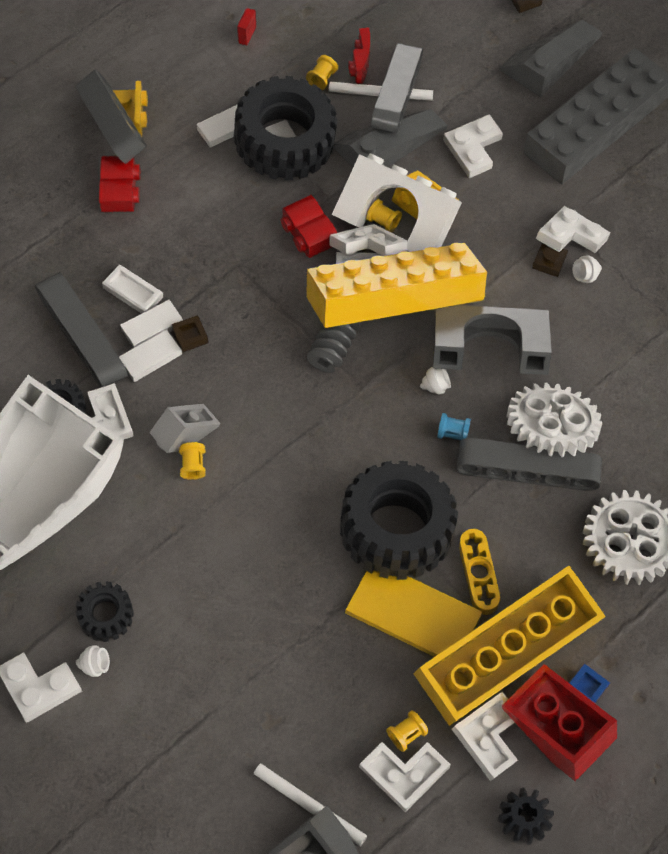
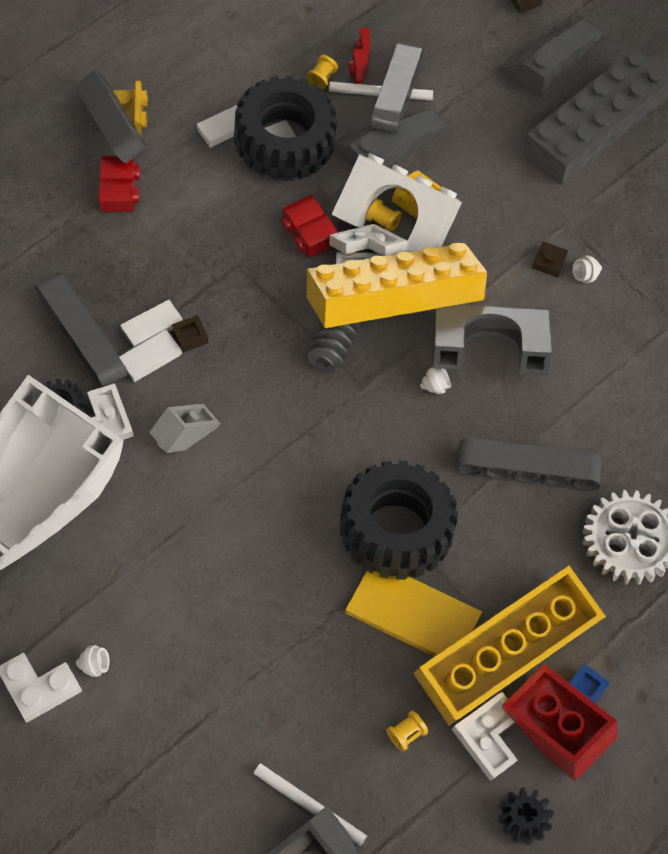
black tyre [76,581,134,642] -> none
white tile [102,264,163,314] -> none
yellow bush [179,442,206,480] -> none
red tile [237,8,256,46] -> none
white plate [359,742,451,812] -> none
dark azure bush [437,413,471,440] -> none
white plate [443,114,503,178] -> none
yellow beam [459,529,500,615] -> none
white gear [506,383,602,457] -> none
white plate [536,206,611,253] -> none

